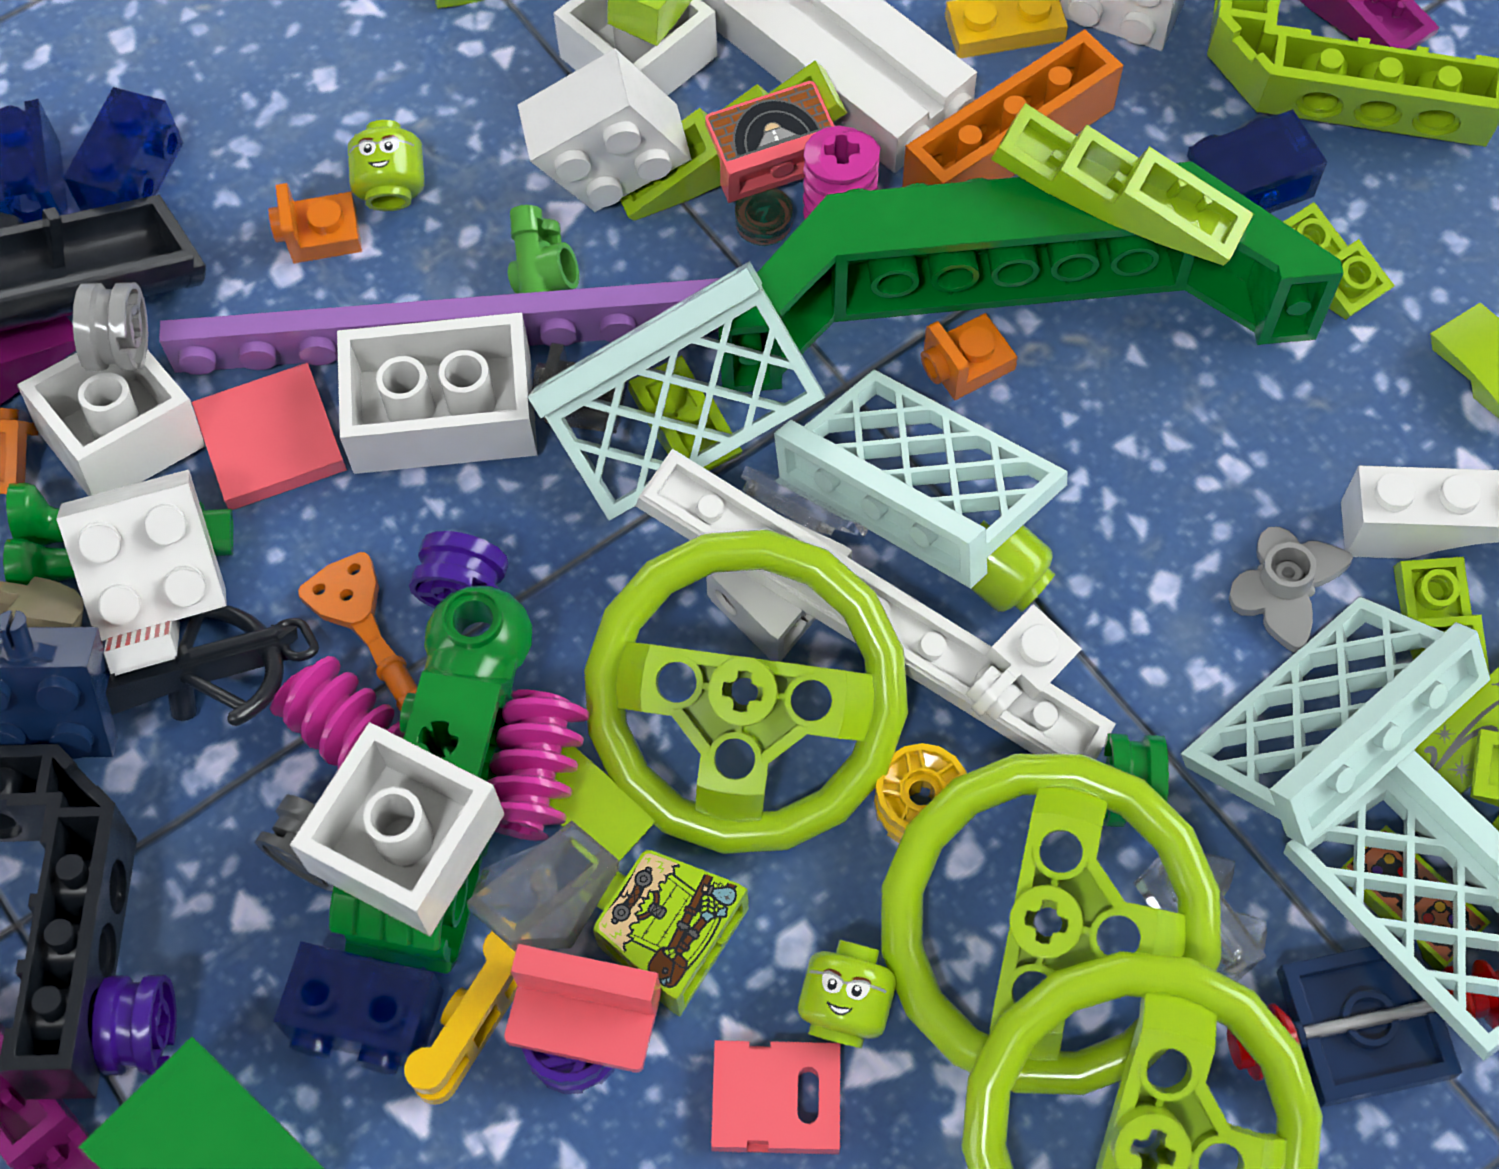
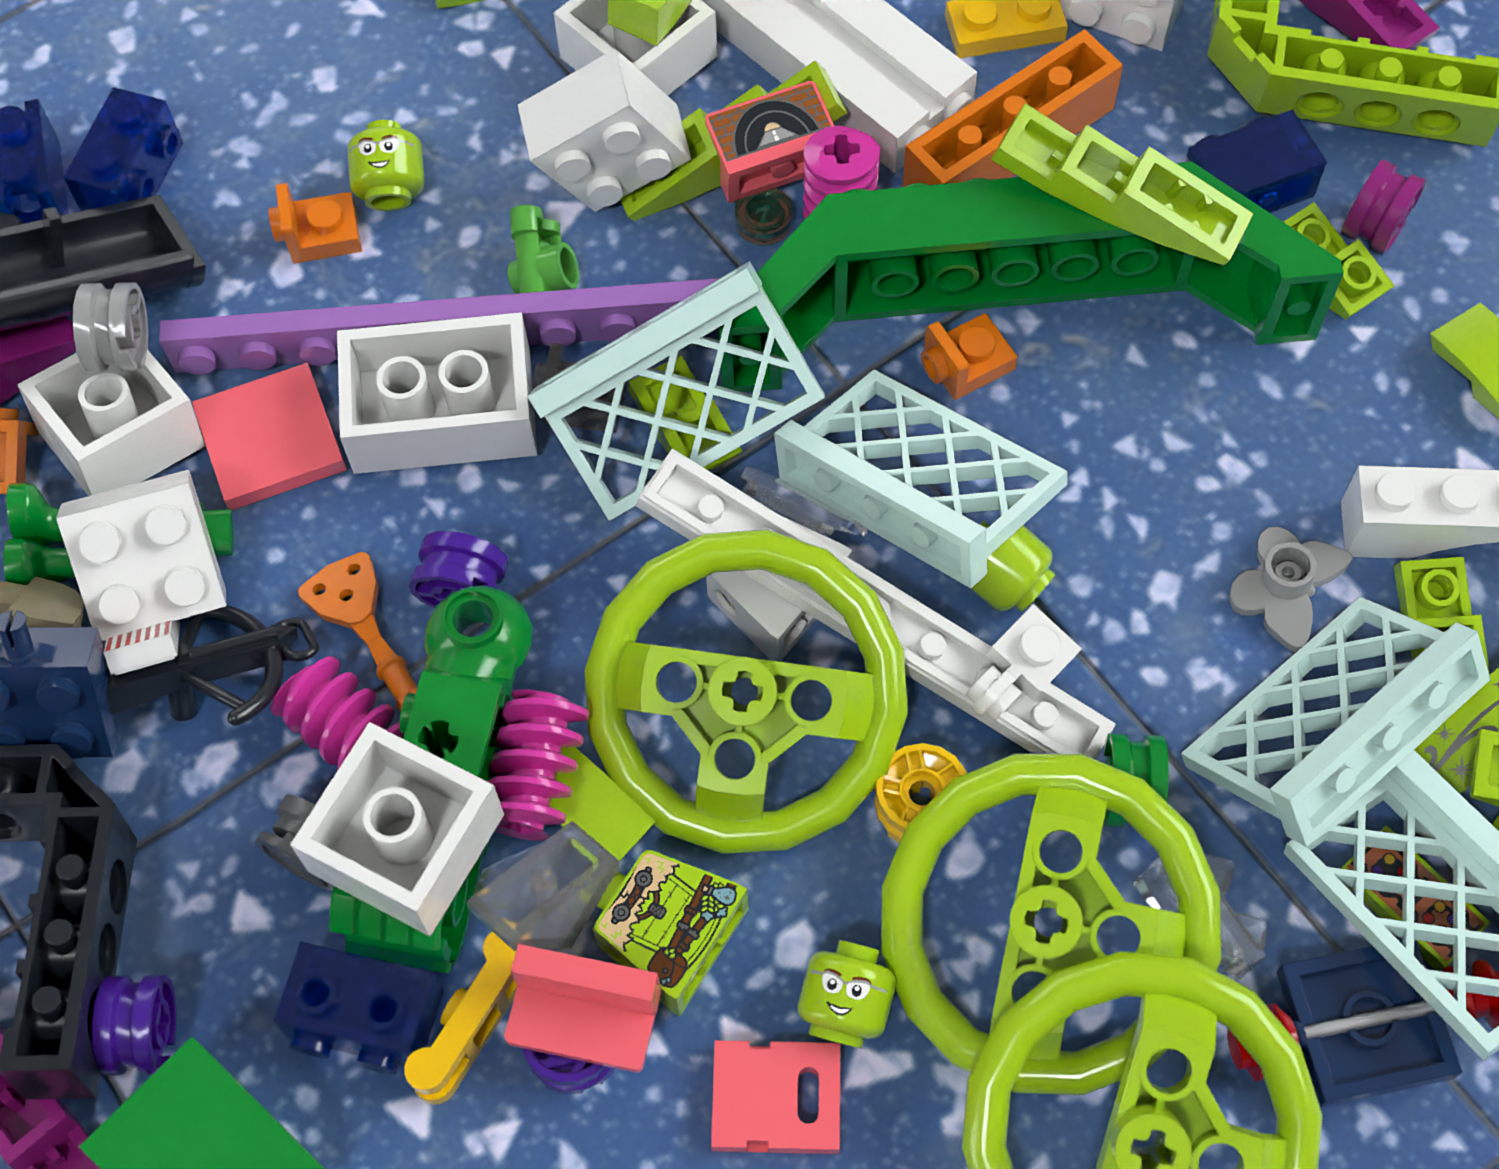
none -> magenta wheel [1341,159,1427,255]

